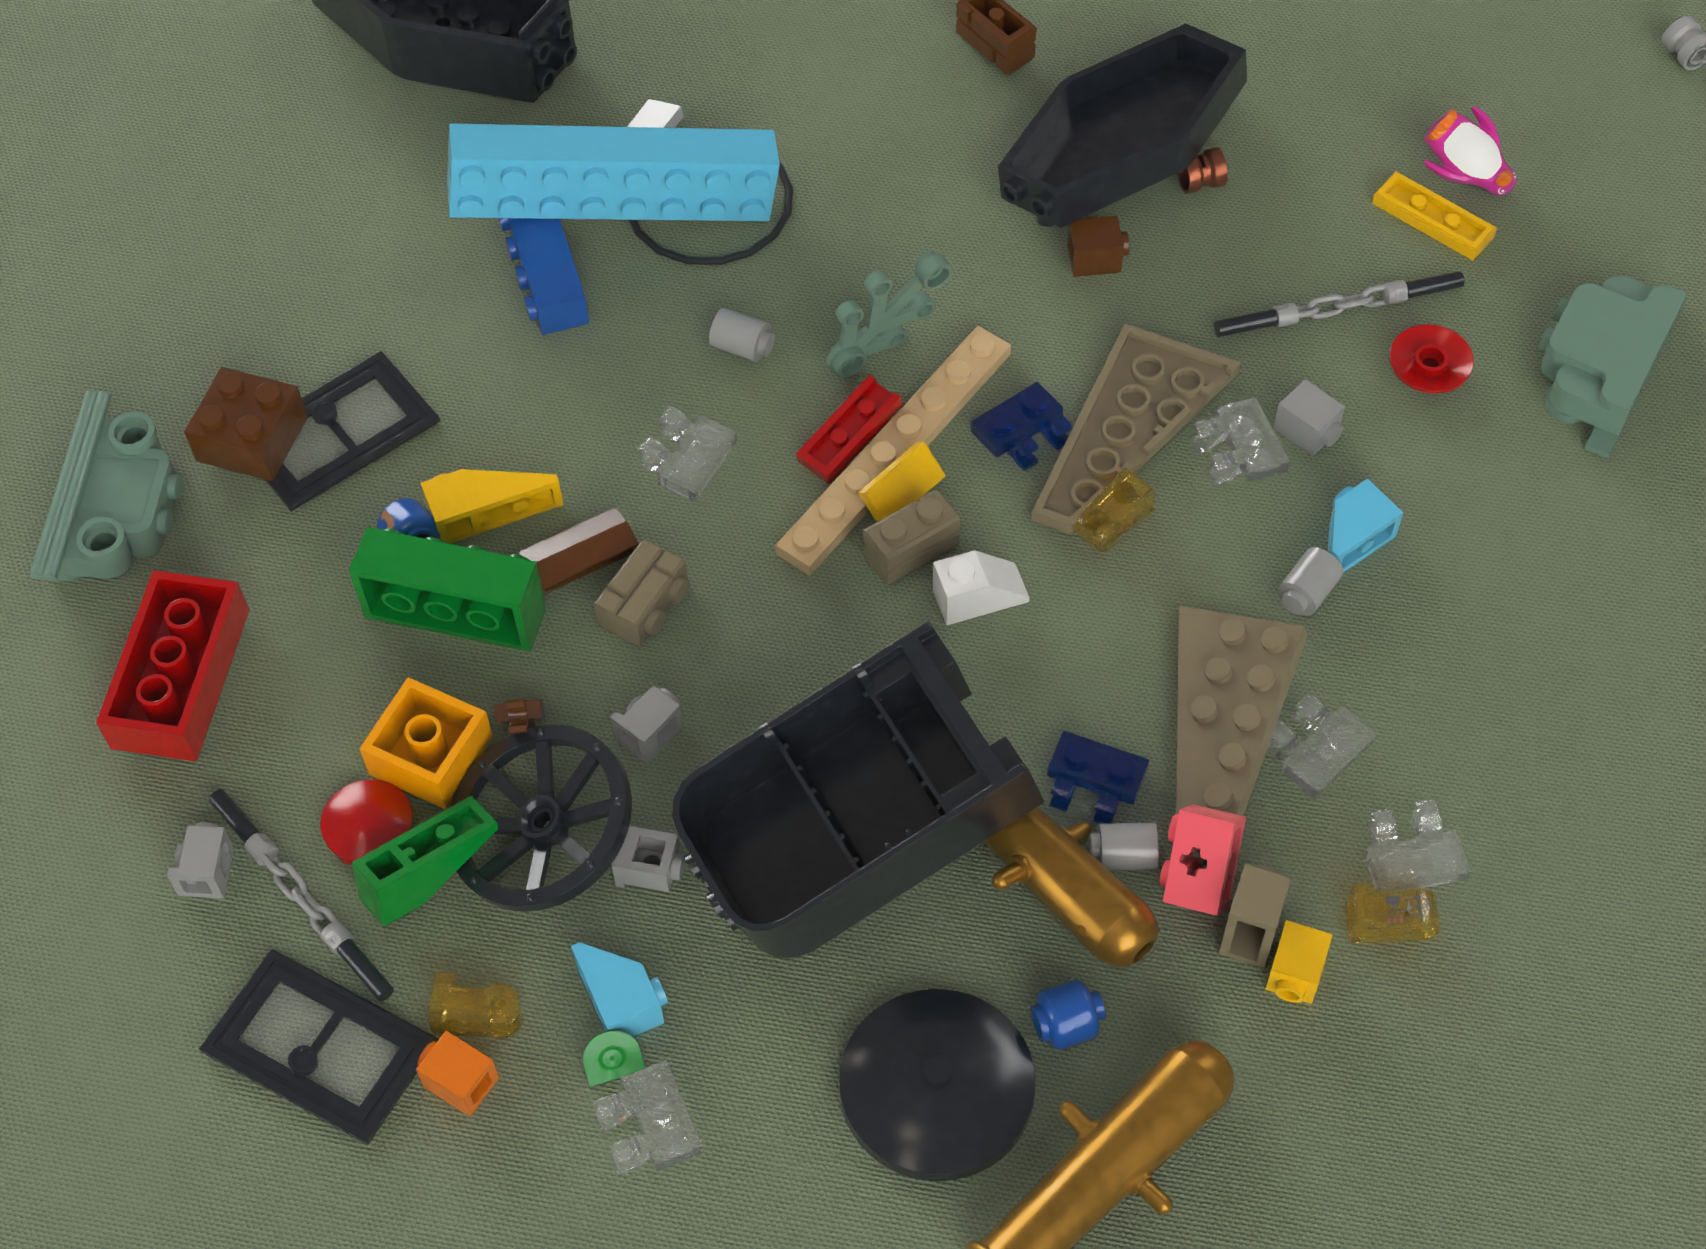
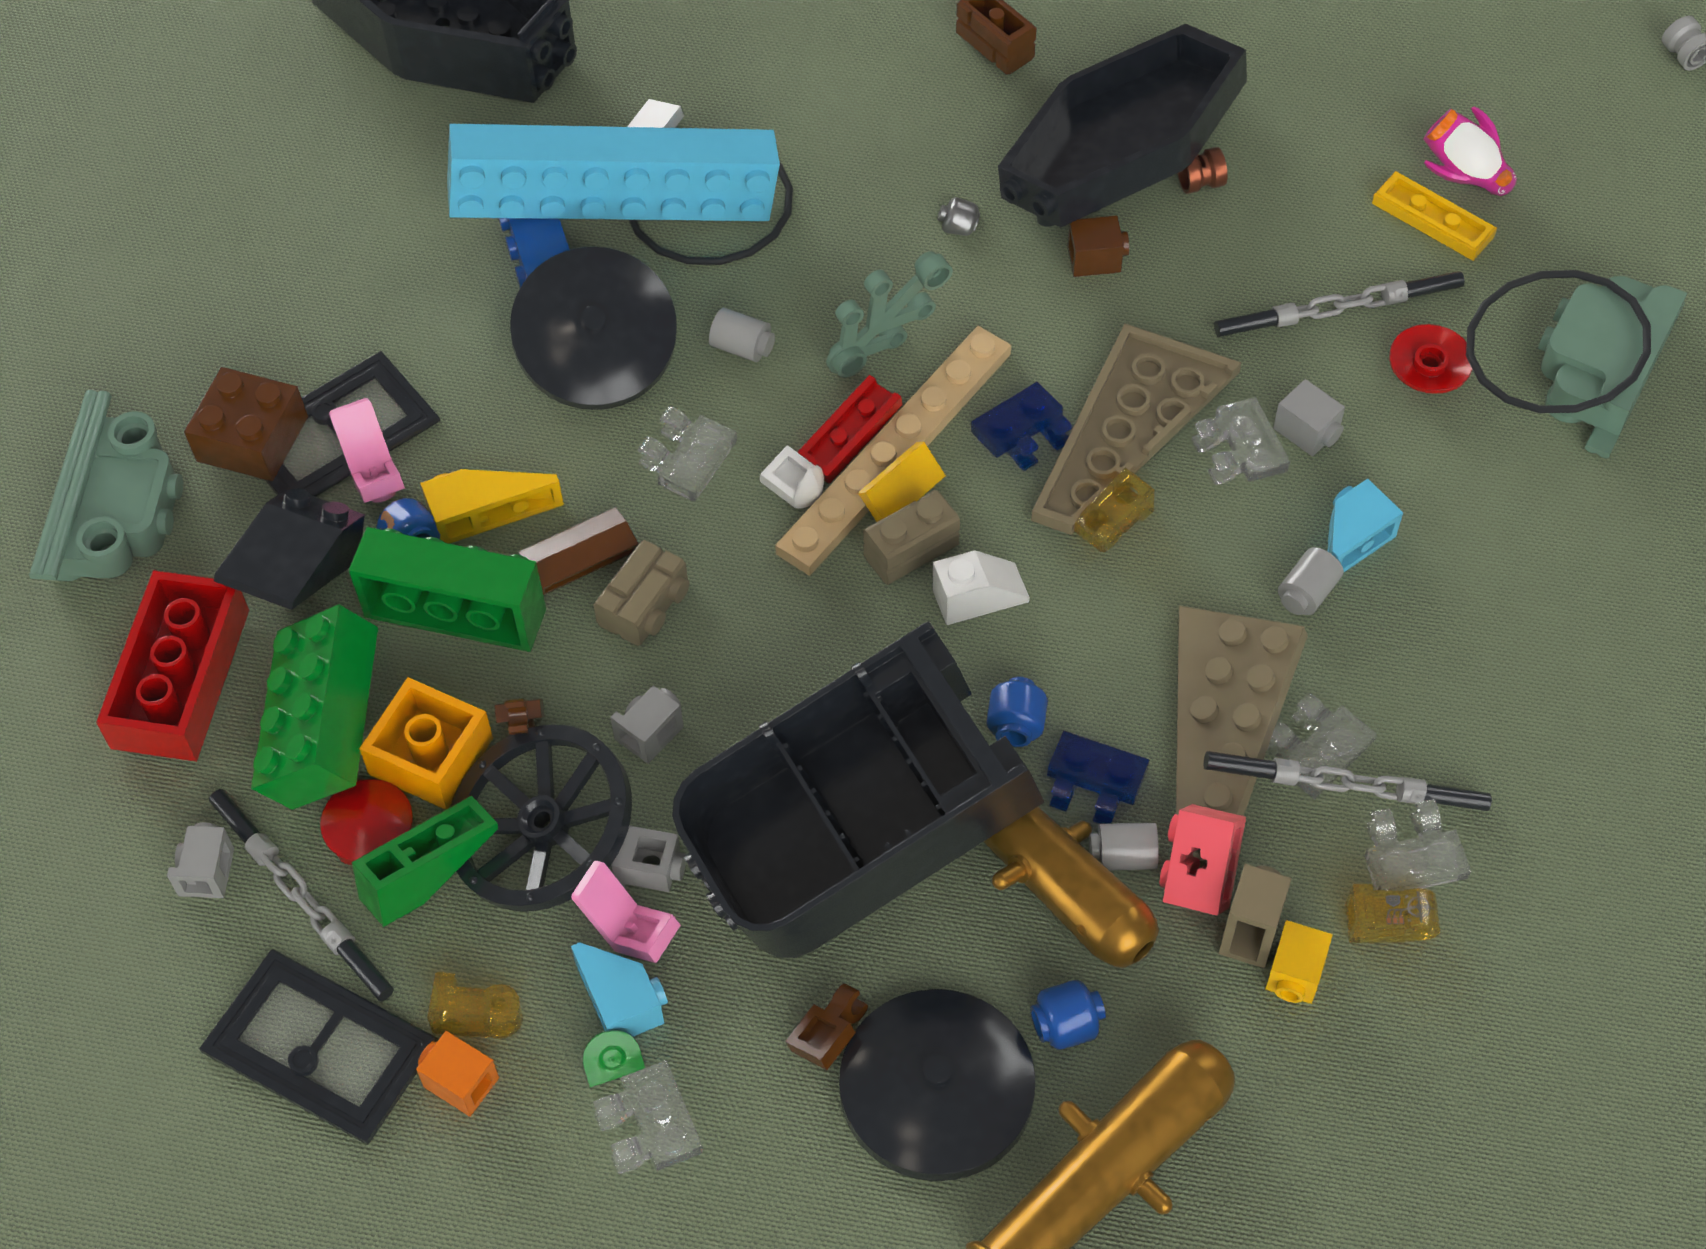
none -> black slope [214,488,365,610]
none -> green brick [251,604,378,810]
none -> bright pink bracket [329,398,405,503]
none -> black dish [510,247,677,410]
none -> bright pink bracket [572,861,681,963]
none -> white plate [760,445,824,508]
none -> reddish brown plate [785,983,868,1070]
none -> flat silver piece [937,197,980,236]
none -> blue head [986,677,1048,747]
none -> piece [1203,751,1492,811]
none -> black piece [1466,270,1651,413]

